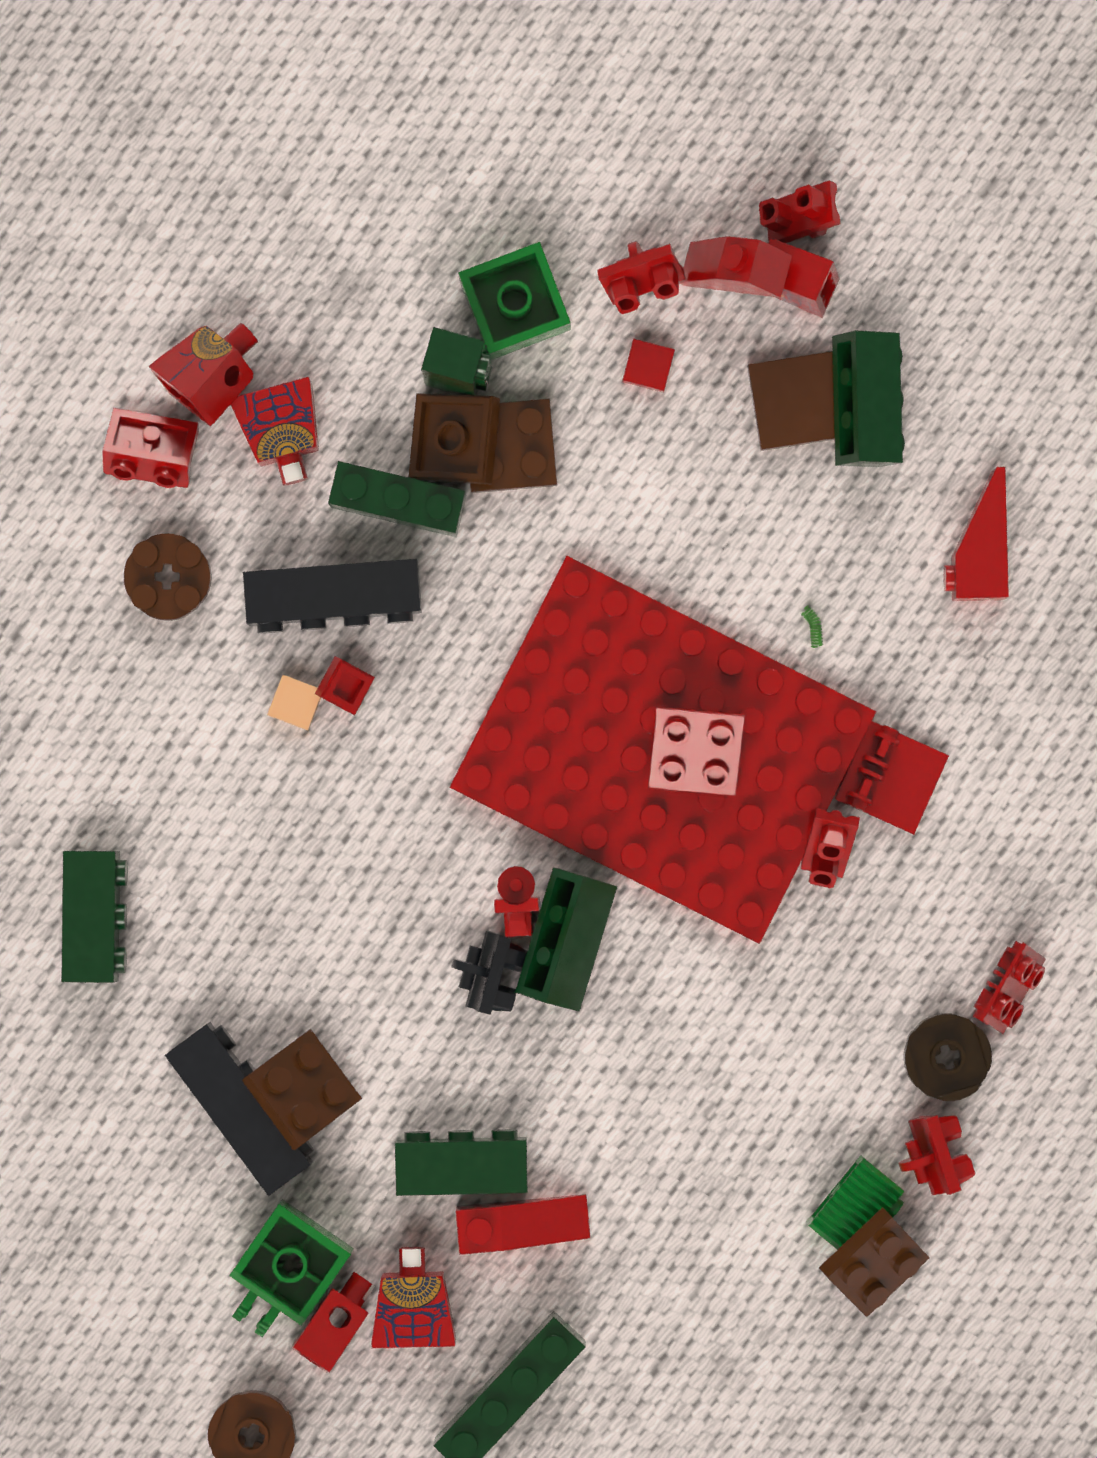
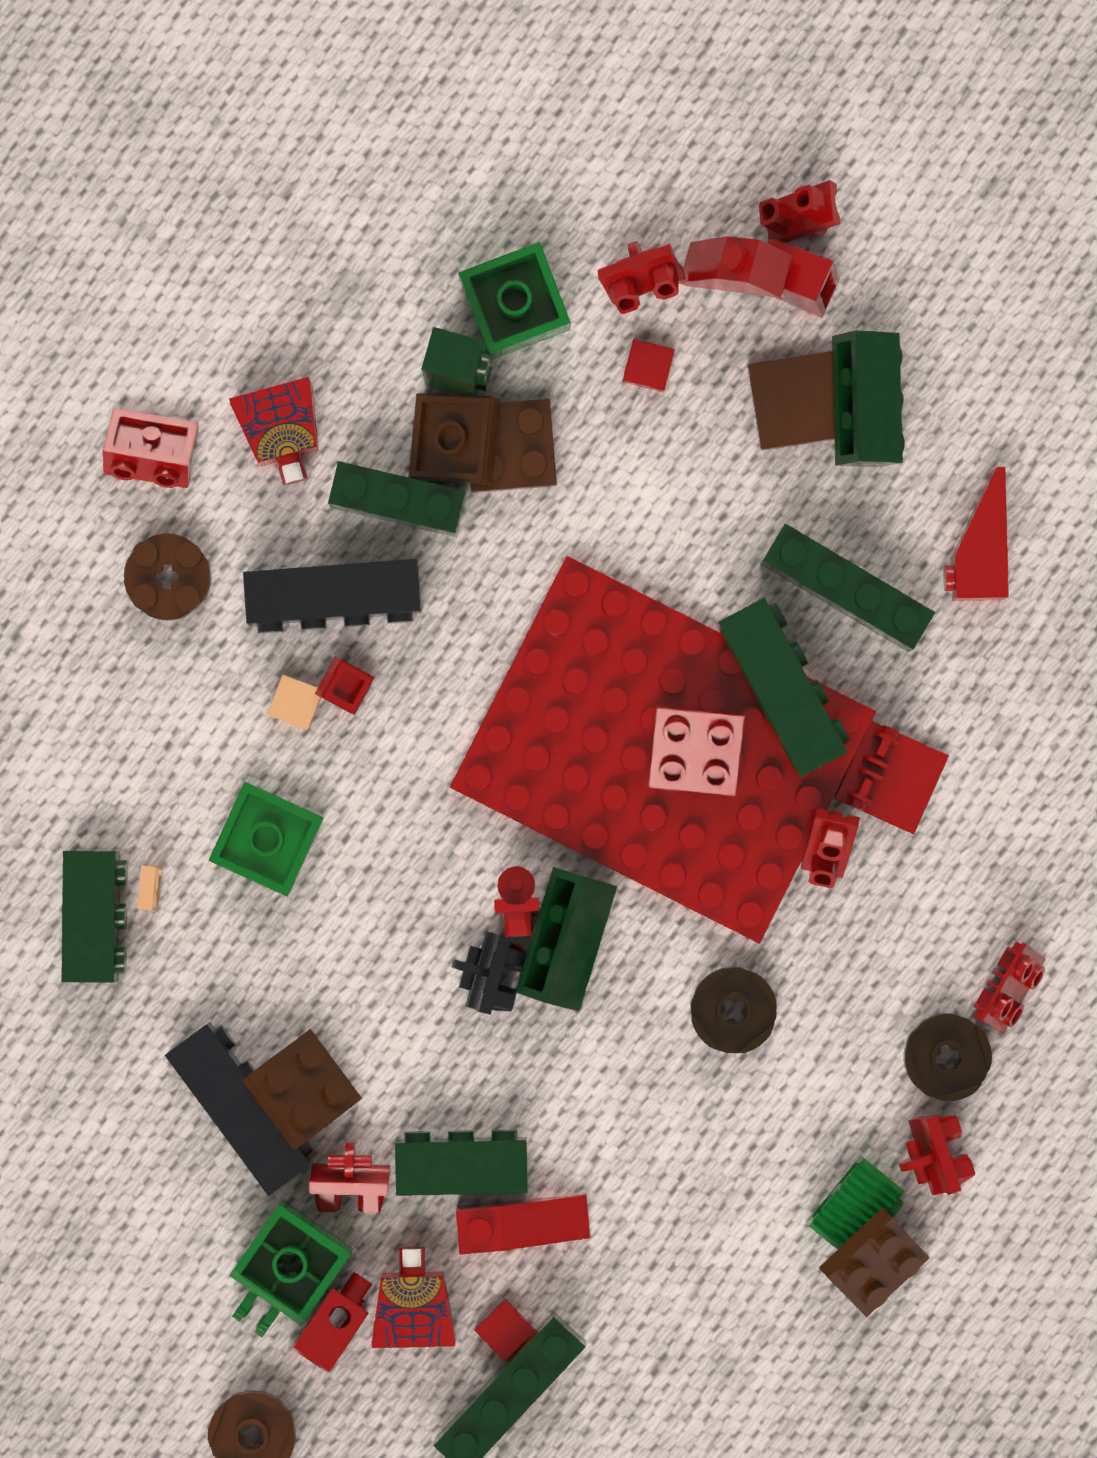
red torso [148,323,258,426] -> none
bright green leg [801,605,823,648] -> none
none -> light nougat tile [137,865,163,910]
none -> green plate [208,781,324,897]
none -> red hips [309,1142,390,1214]
none -> red tile [474,1298,536,1362]
none -> dark brown plate [690,967,777,1054]
none -> dark green brick [716,597,850,778]
none -> dark green brick [760,523,936,652]

